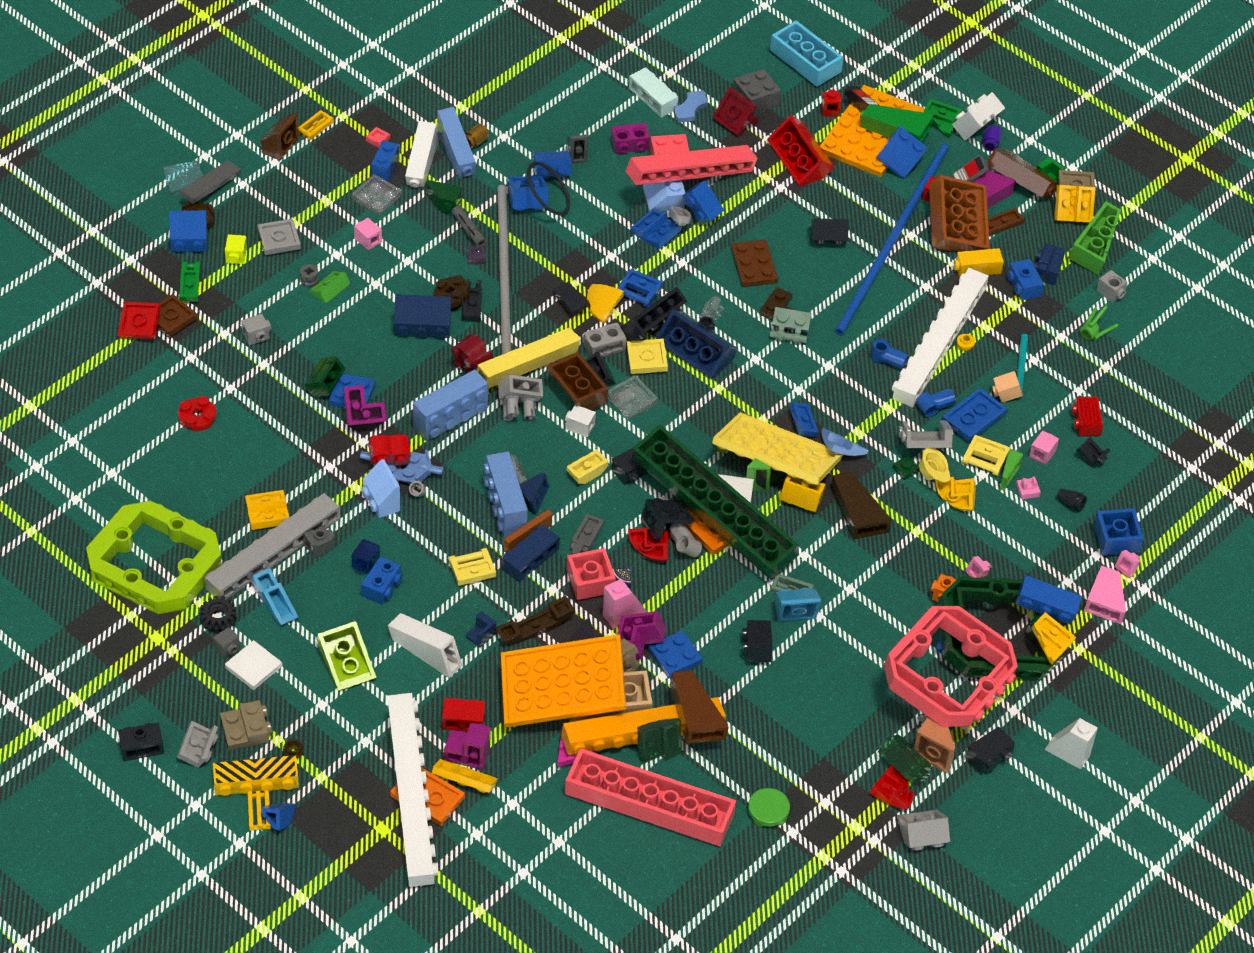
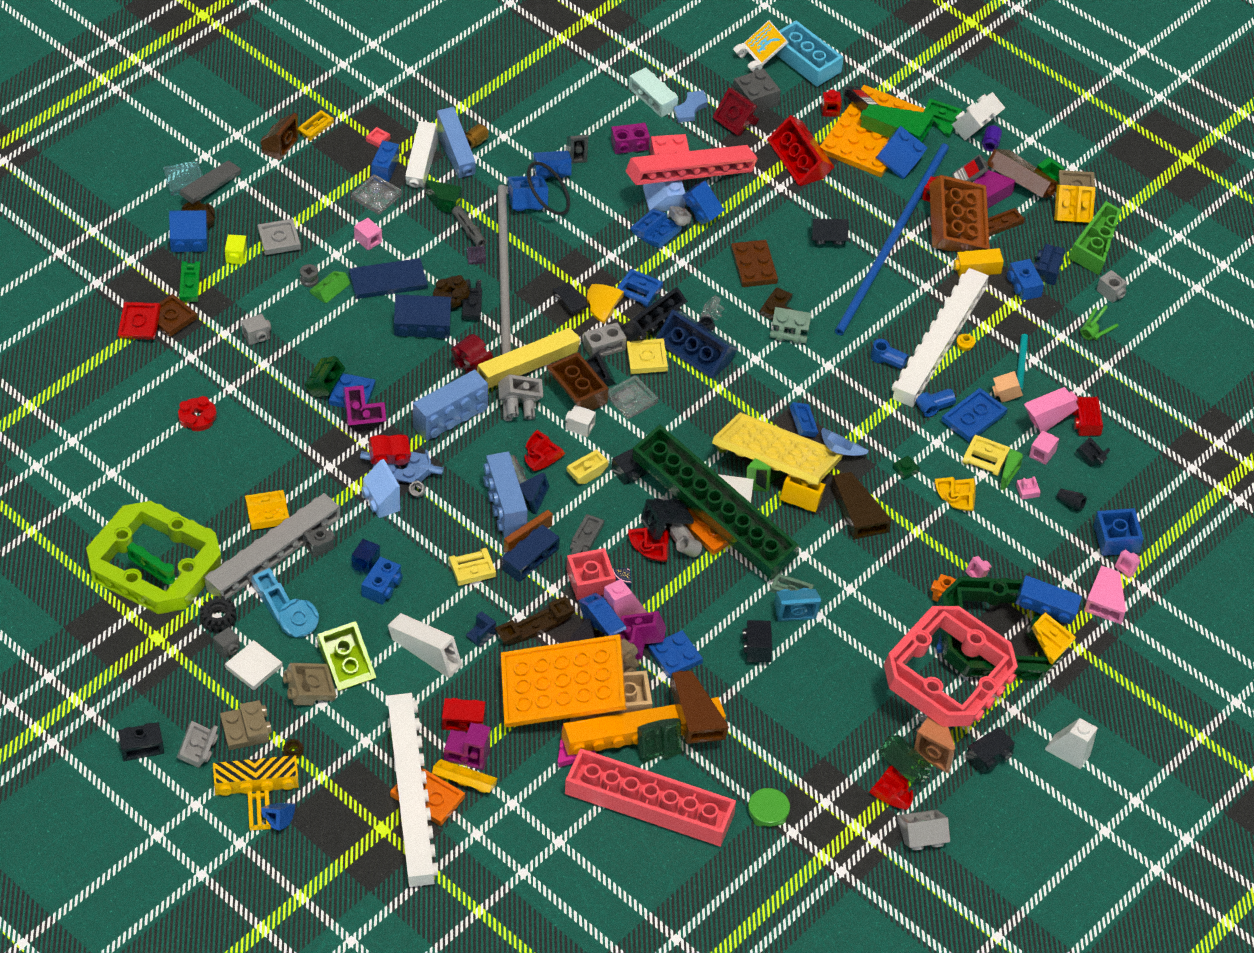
light grey panel [898,420,953,448] -> none
light yellow piece [919,448,950,482] -> none
none -> green plate [127,542,175,585]
none -> dark azure tile [279,599,319,638]
none -> dark tan plate [283,663,337,705]
none -> dark blue tile [349,258,428,299]
none -> red brick [524,430,565,471]
none -> blue slope [578,593,627,636]
none -> flag [733,20,788,72]
none -> bright pink slope [1024,387,1078,432]

